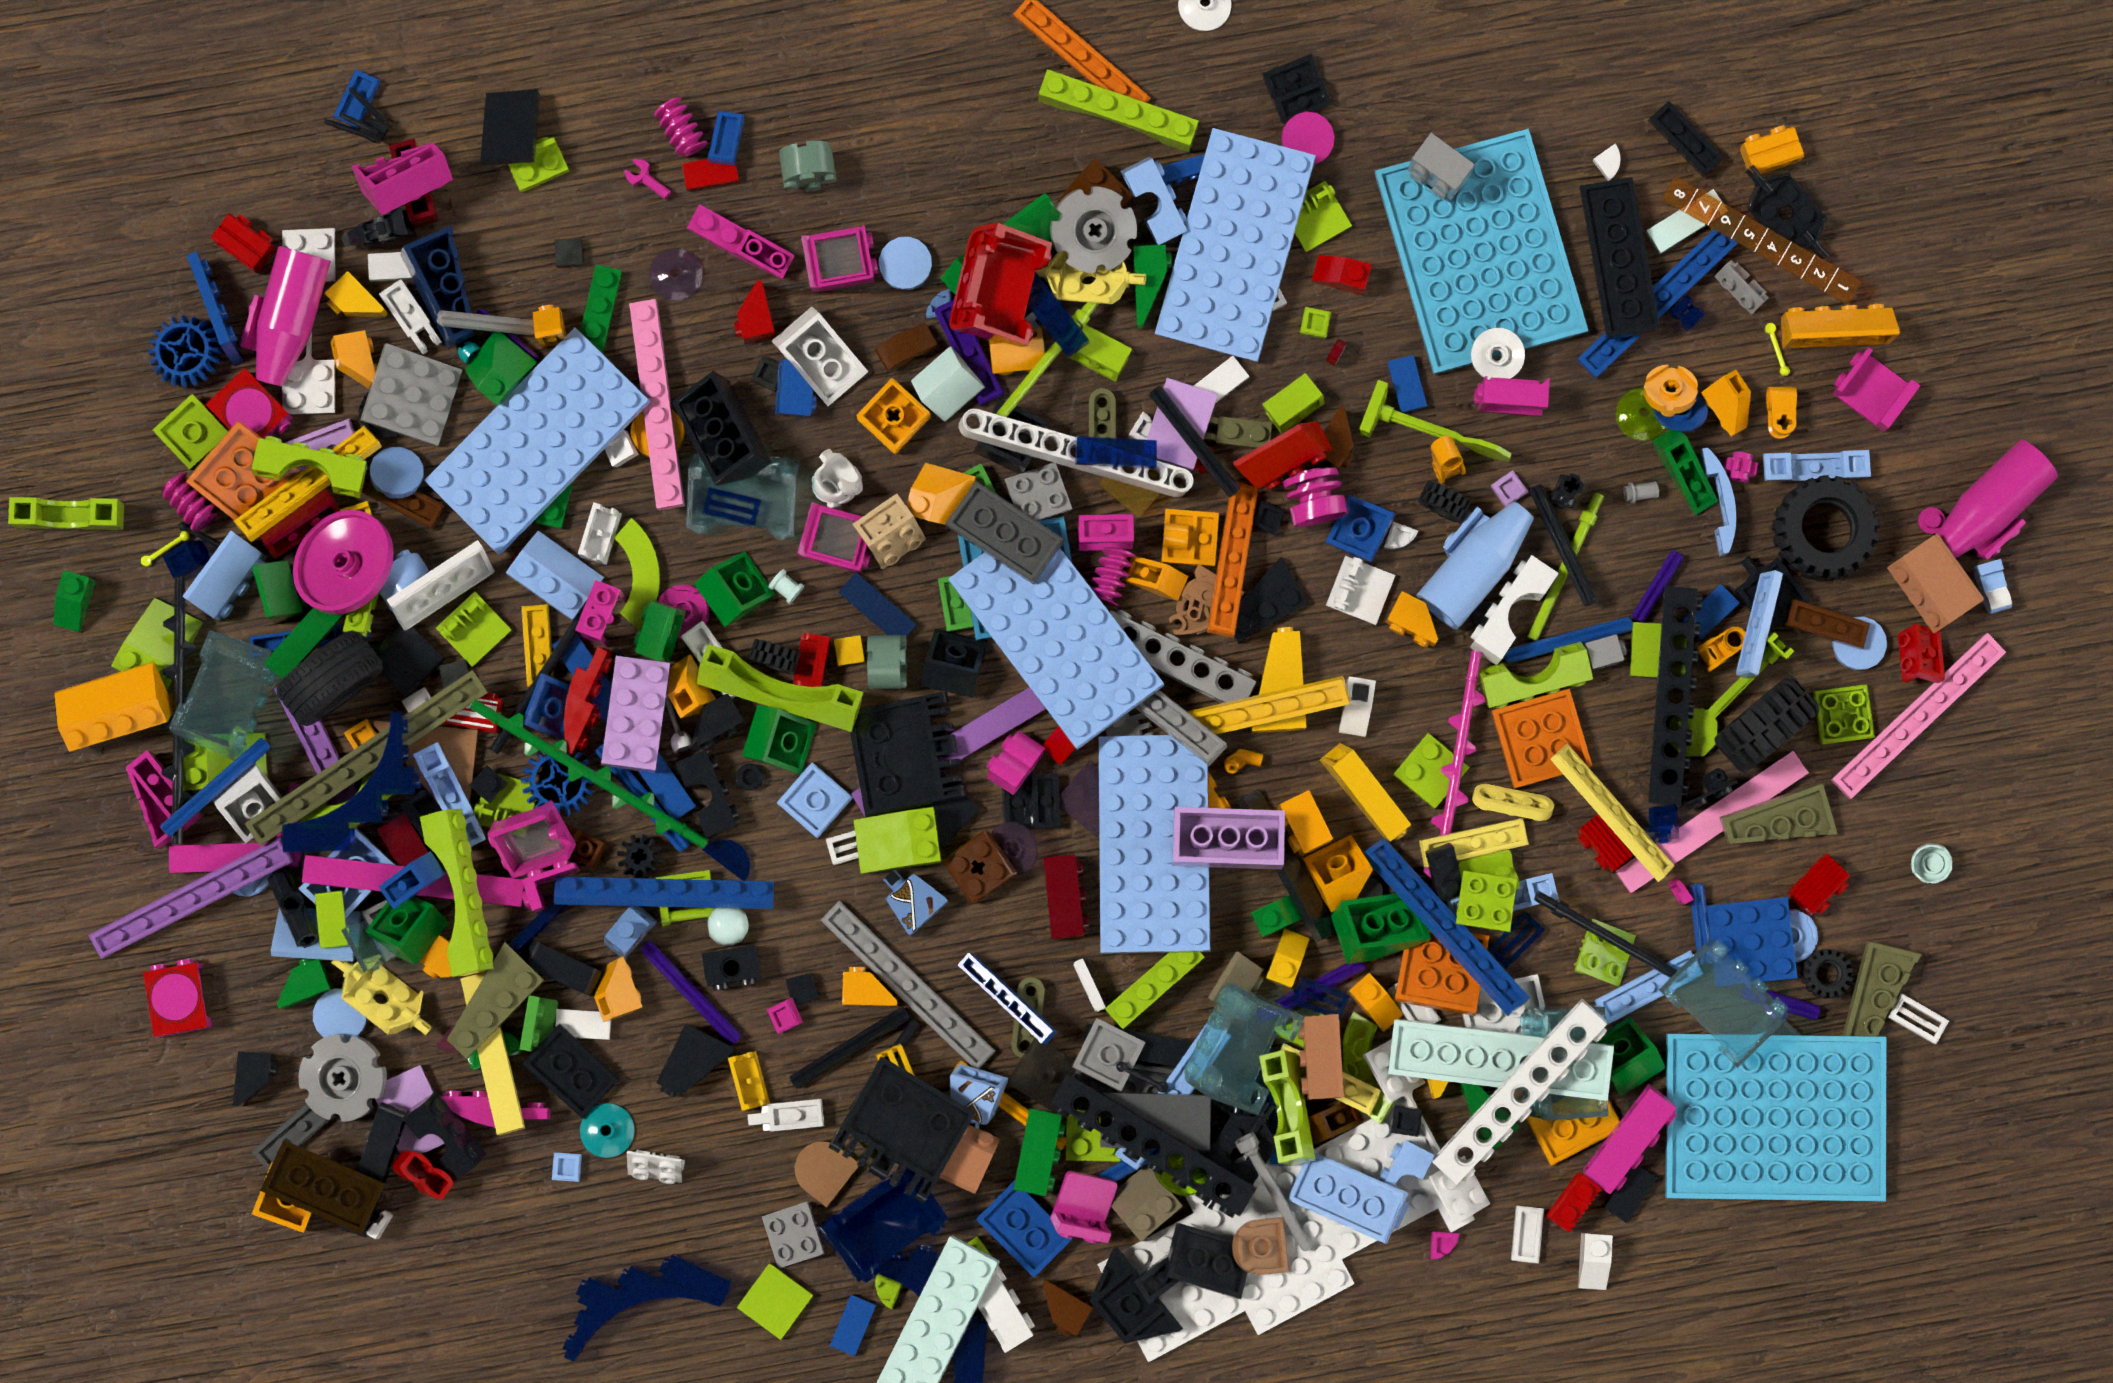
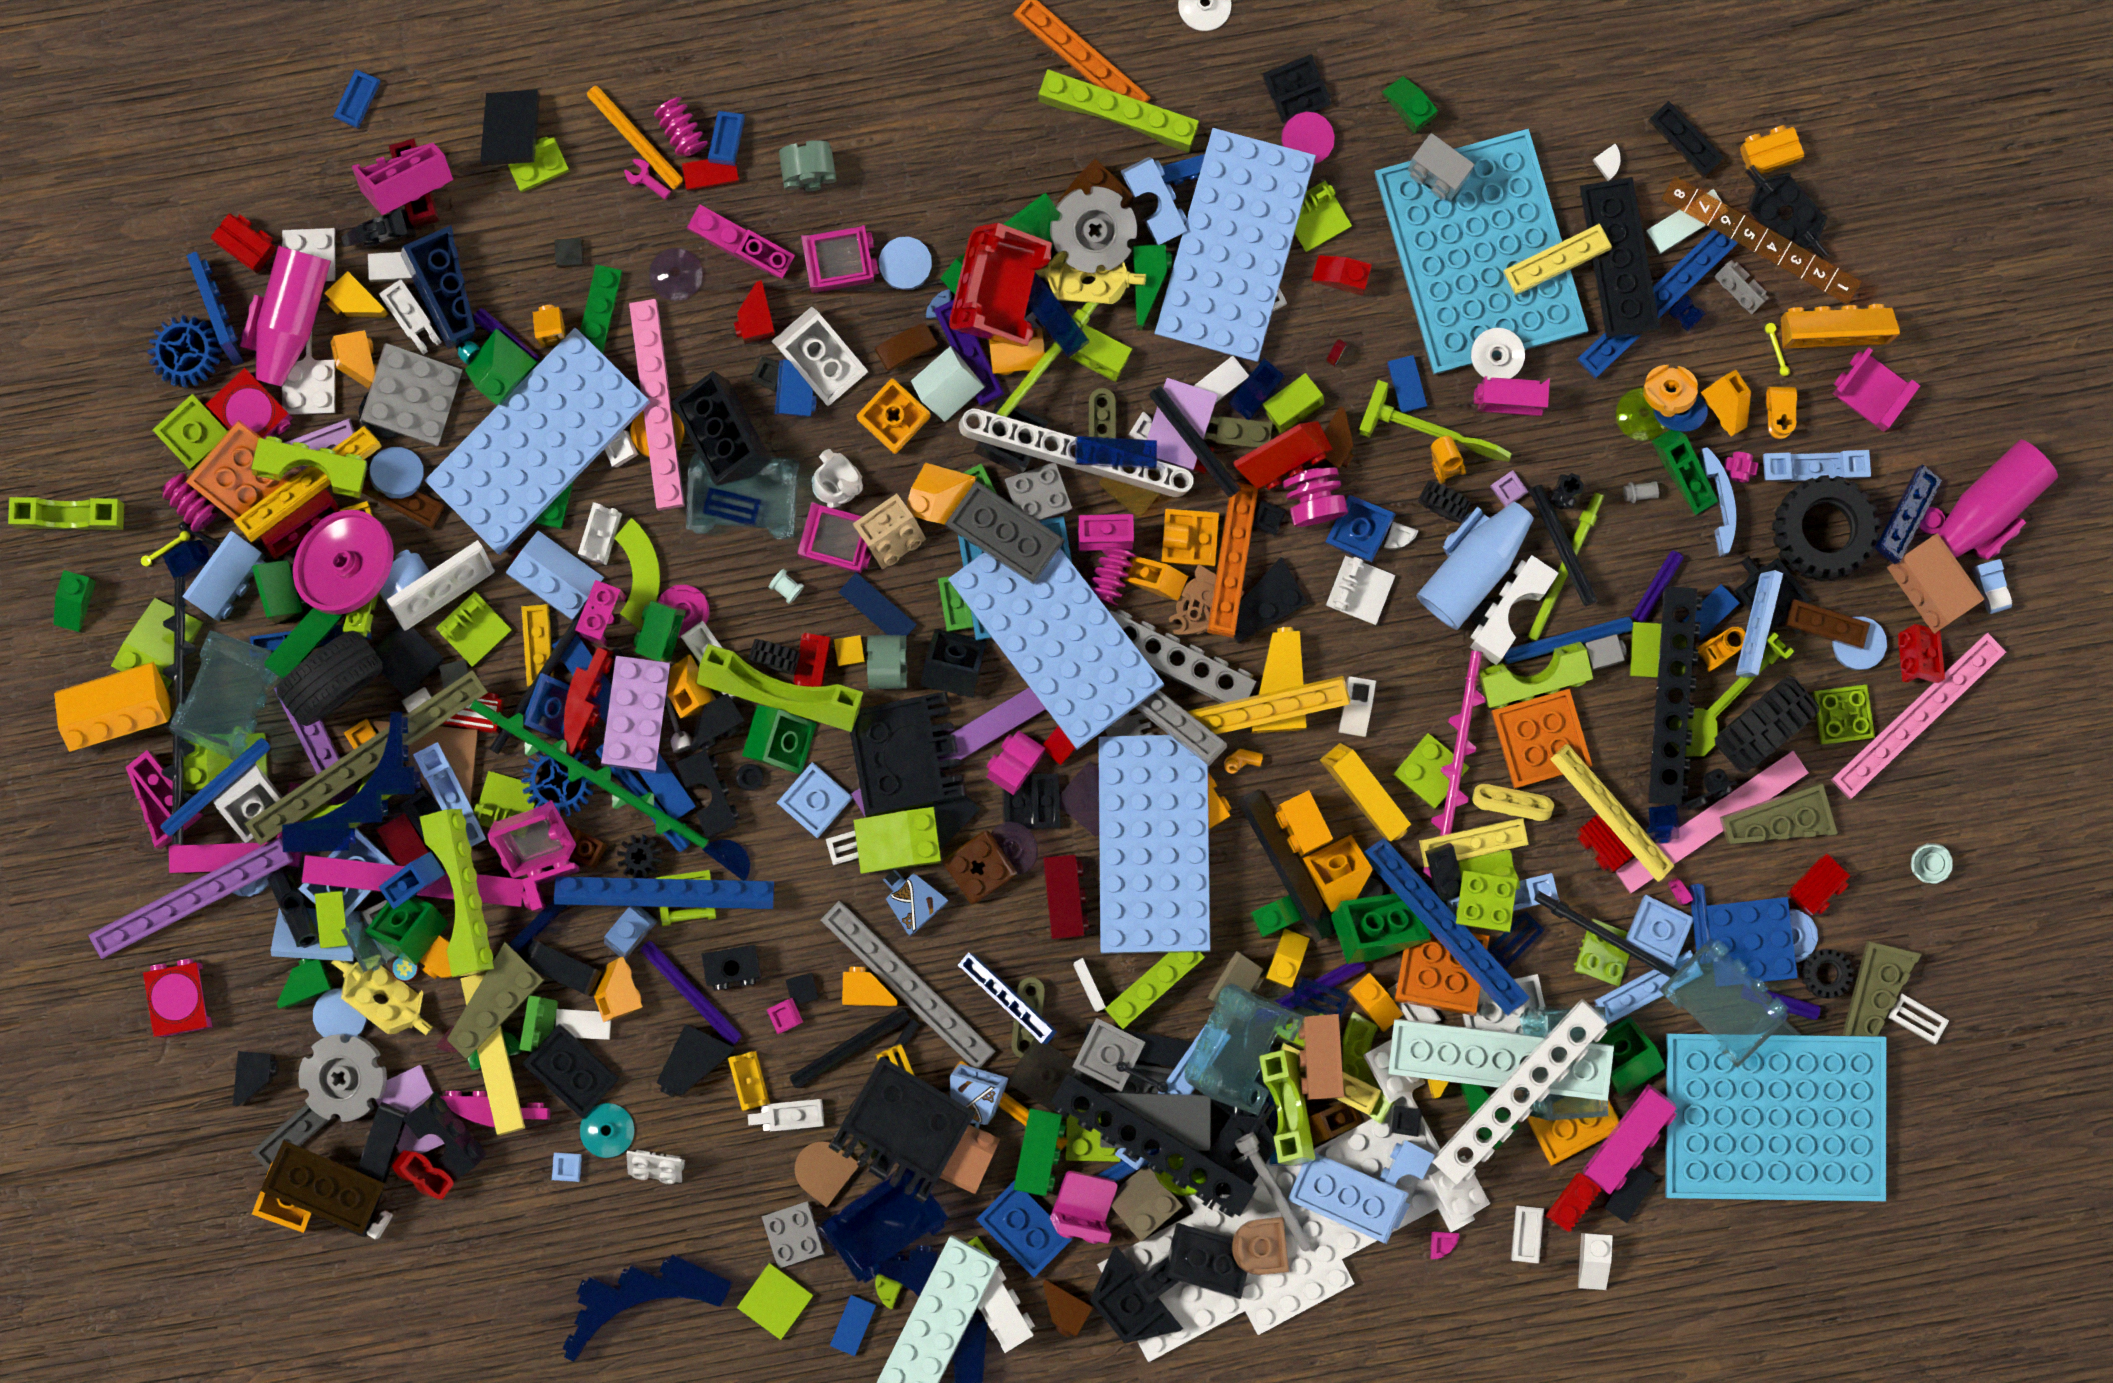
black plant [324,87,390,144] -> none
light grey axle [437,310,535,335] -> none
black plate [469,765,508,804] -> none
green slope [694,551,775,627] -> none
light aqua hair [708,908,749,946] -> none
lavender brick [1172,807,1285,870] -> none
lime tile [1300,307,1331,339] -> none
light orange slope [1385,591,1438,648] -> none
none -> tile [391,957,420,982]
none -> light orange axle [587,85,683,189]
none -> clear blue slope [1228,358,1285,420]
none -> green slope [1382,76,1438,134]
none -> light yellow tile [1503,224,1612,296]
none -> light blue tile [1625,894,1693,967]
none -> clear blue tile [1875,464,1942,564]

